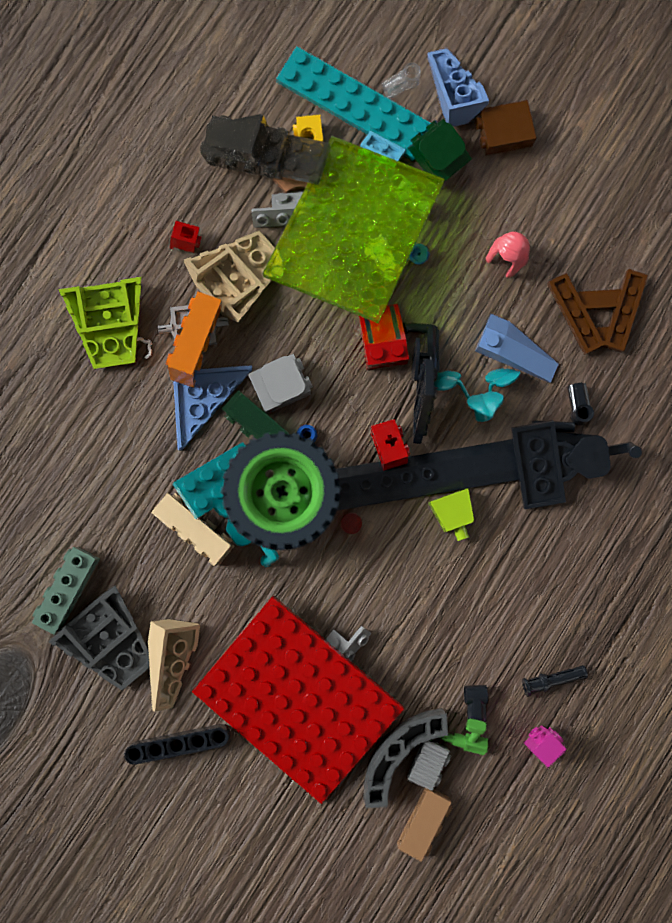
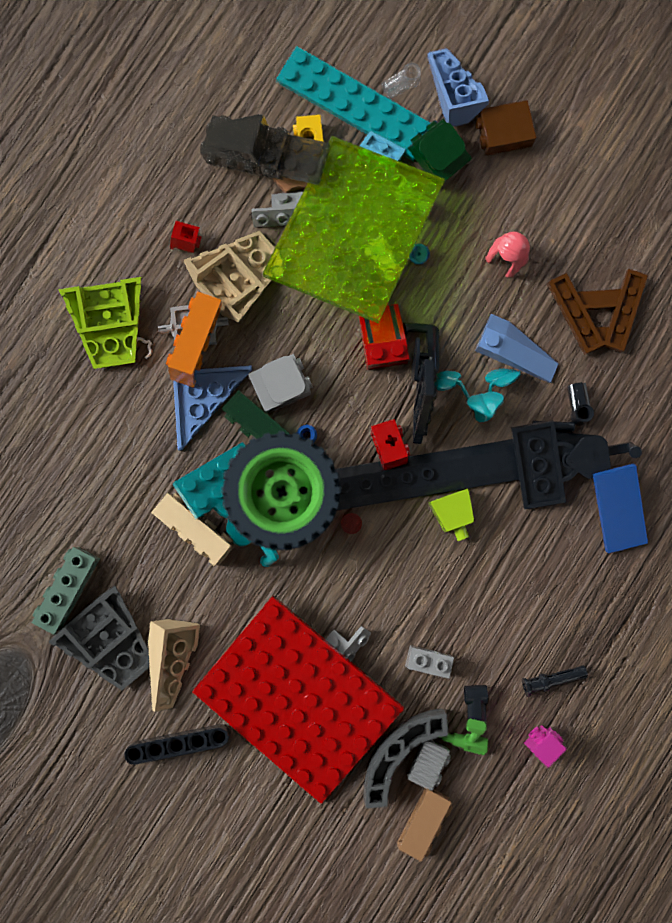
none -> light grey brick [405,645,454,679]
none -> blue tile [593,464,648,553]

